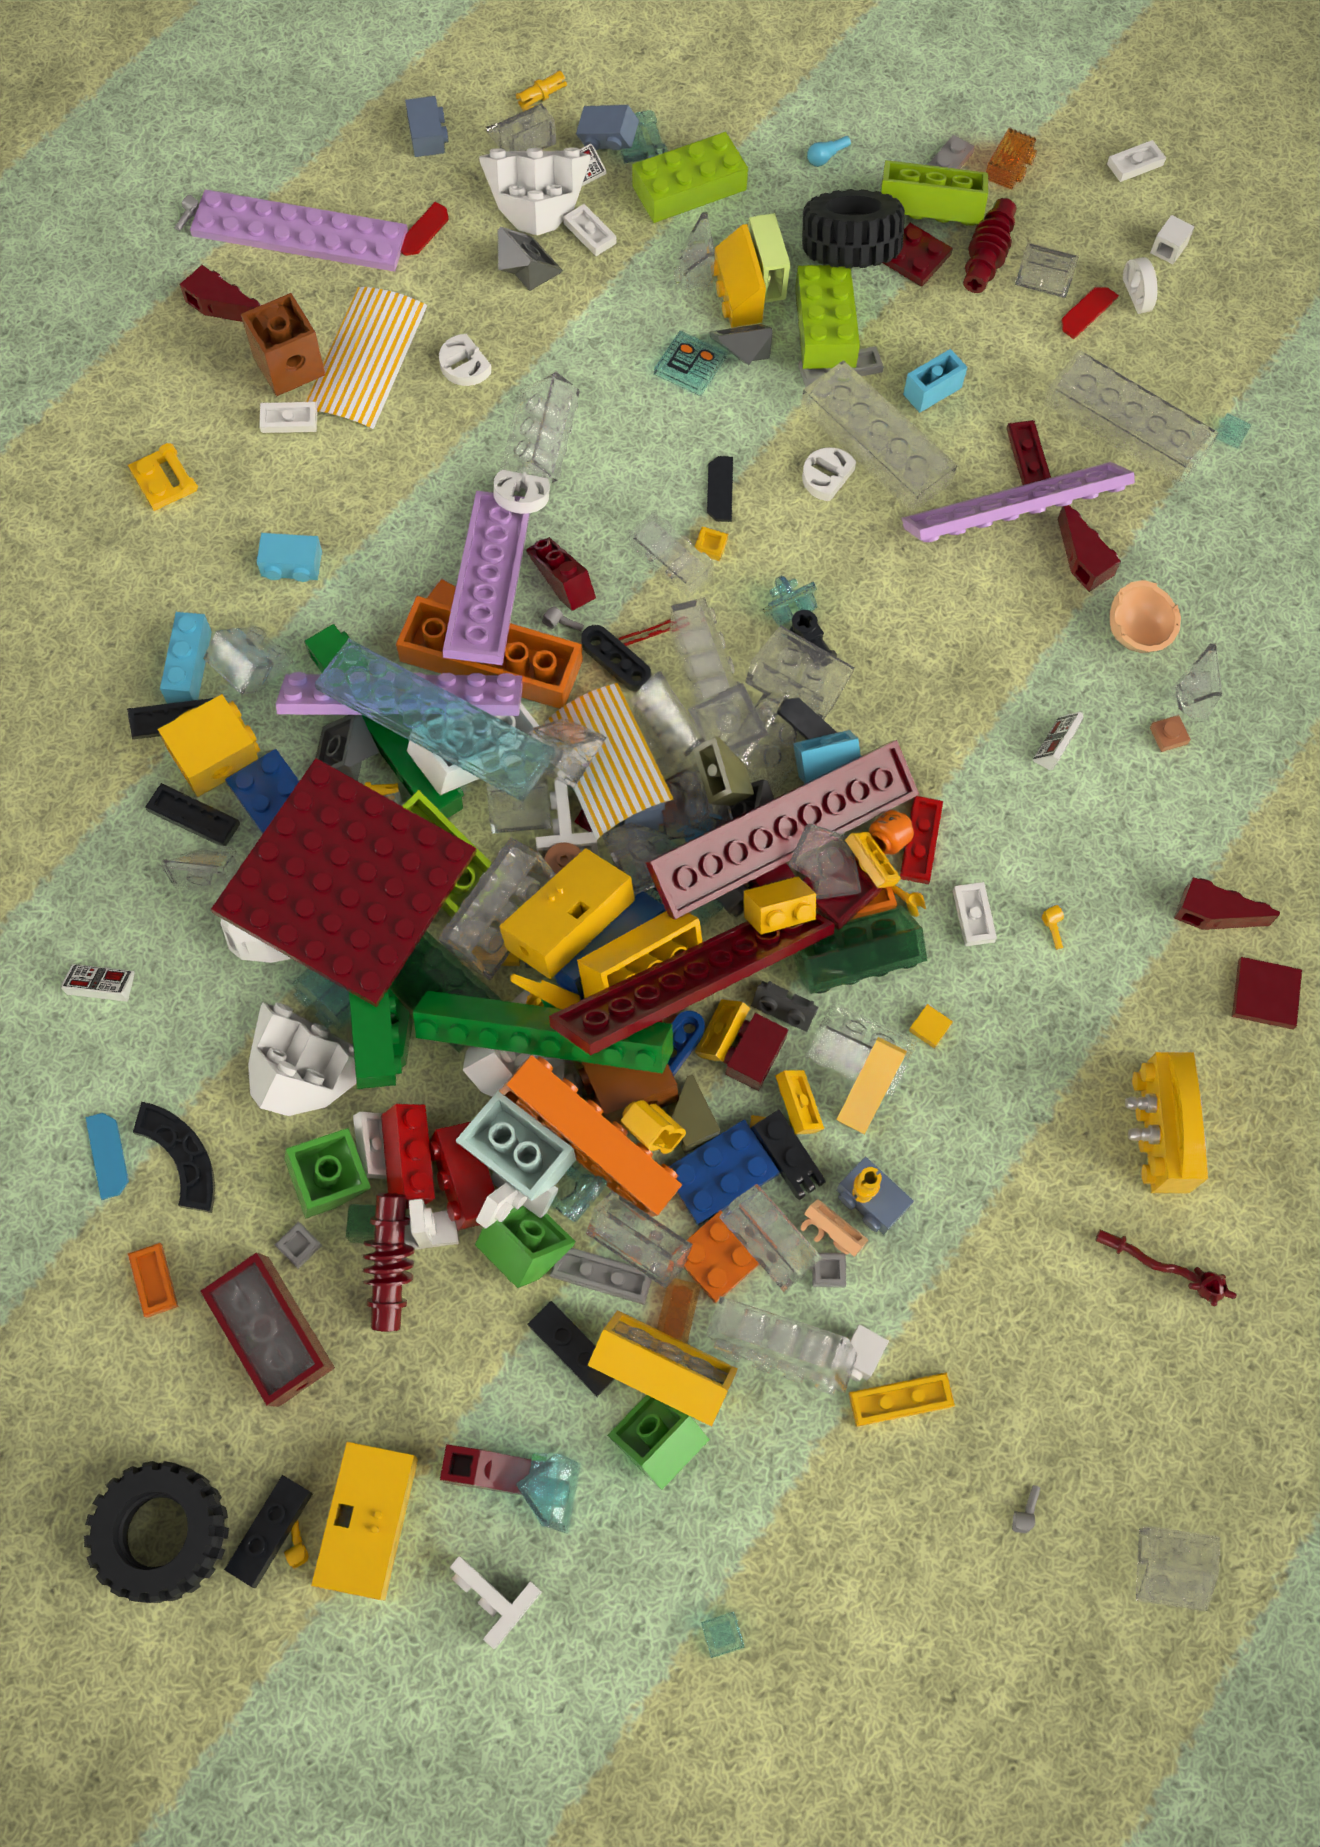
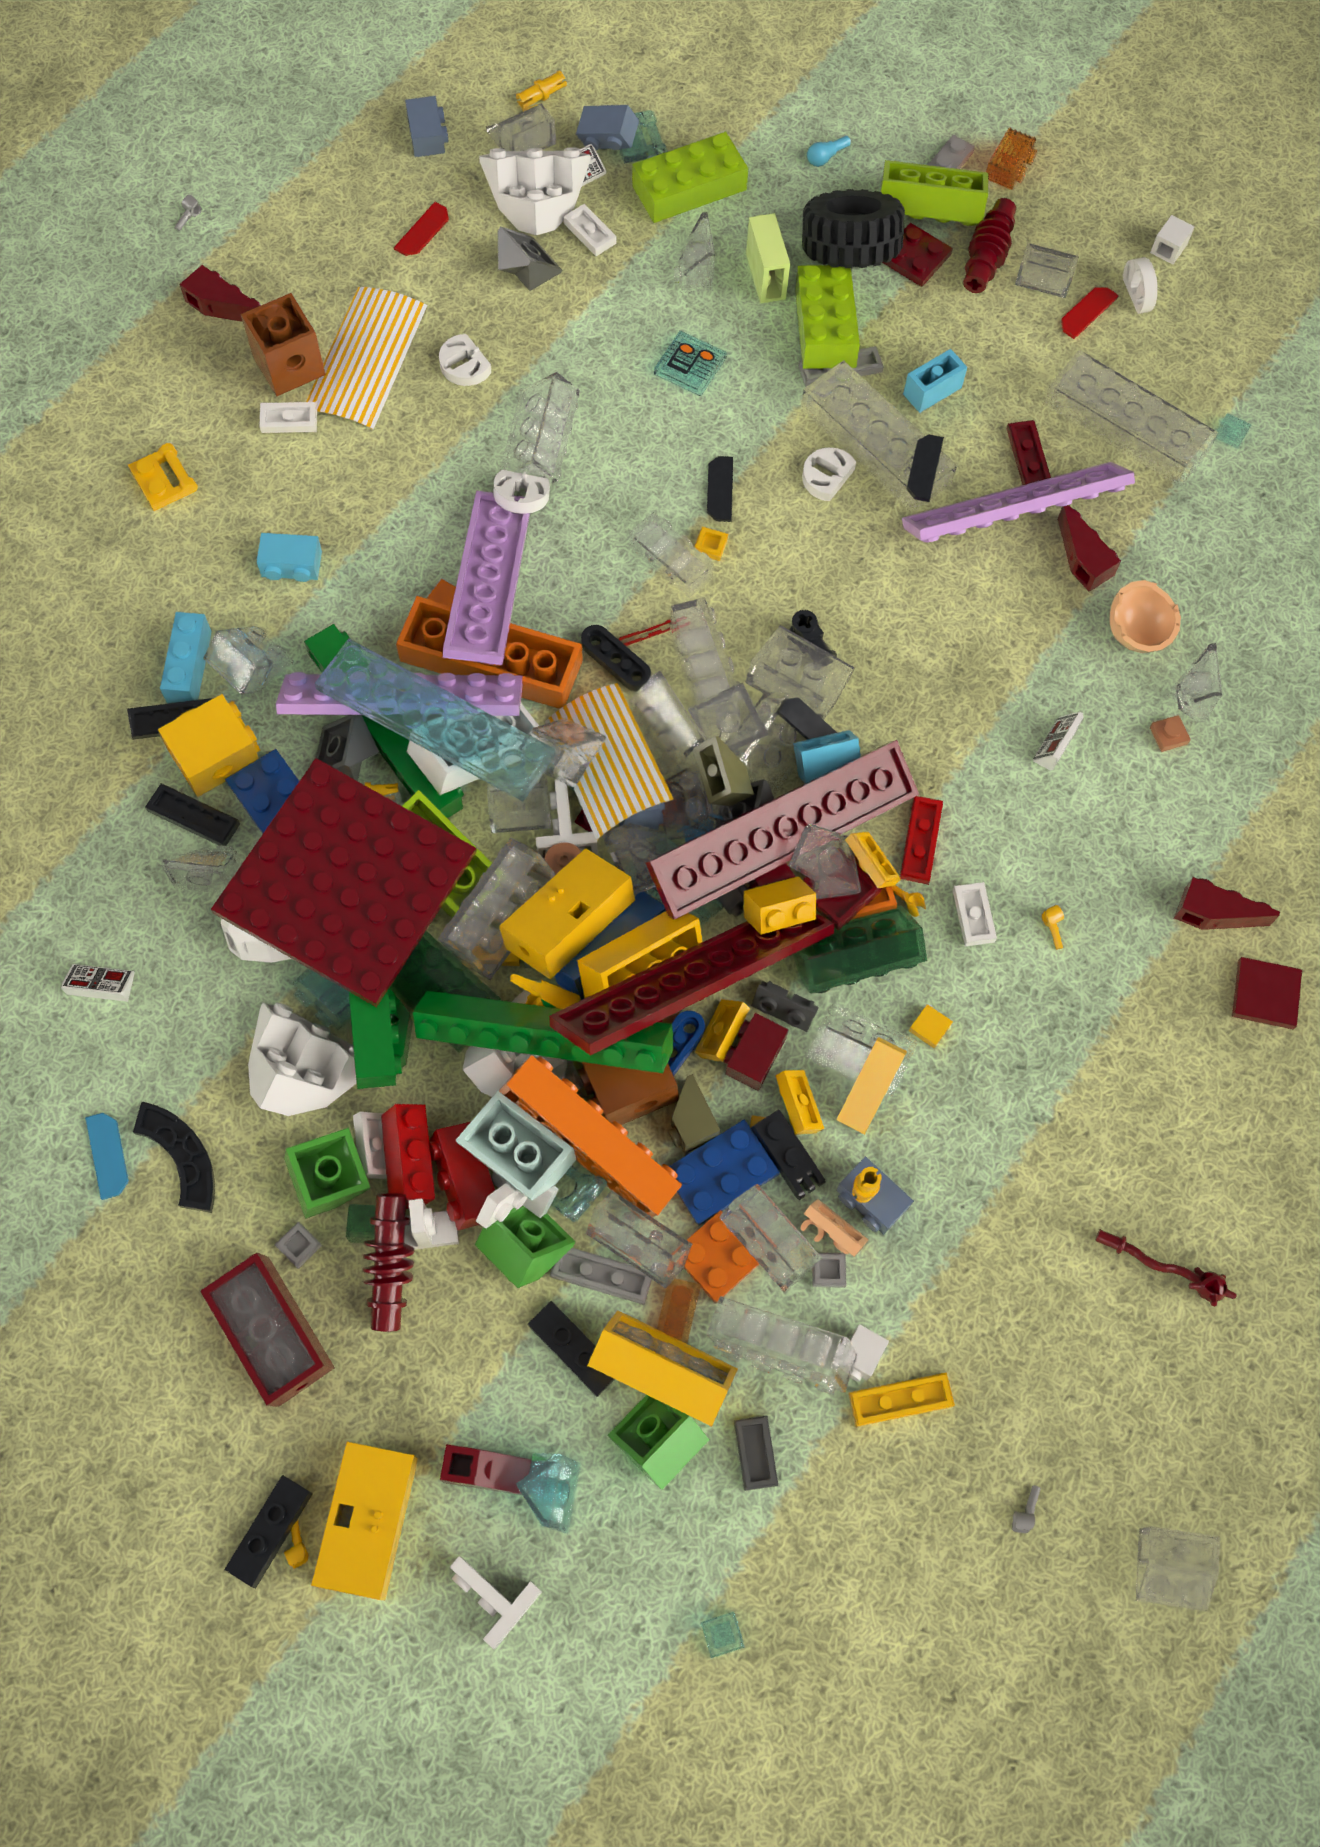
black tyre [84,1461,229,1603] -> none
orange tile [128,1243,179,1318] -> none
lavender plate [190,189,408,272] -> none
dark red slope [525,537,596,611] -> none
light grey hand [542,607,584,632] -> none
yellow brick [620,1100,686,1154] -> none
dark grey slope [709,324,773,365] -> none
yellow slope [710,224,766,328] -> none
clear light blue hips [762,575,818,627] -> none
orange head [869,810,914,855] -> none
white plate [1107,140,1166,182] -> none
yellow piece [1125,1052,1208,1193] -> none
none -> dark grey tile [734,1416,778,1491]
none -> black piece [906,434,944,502]

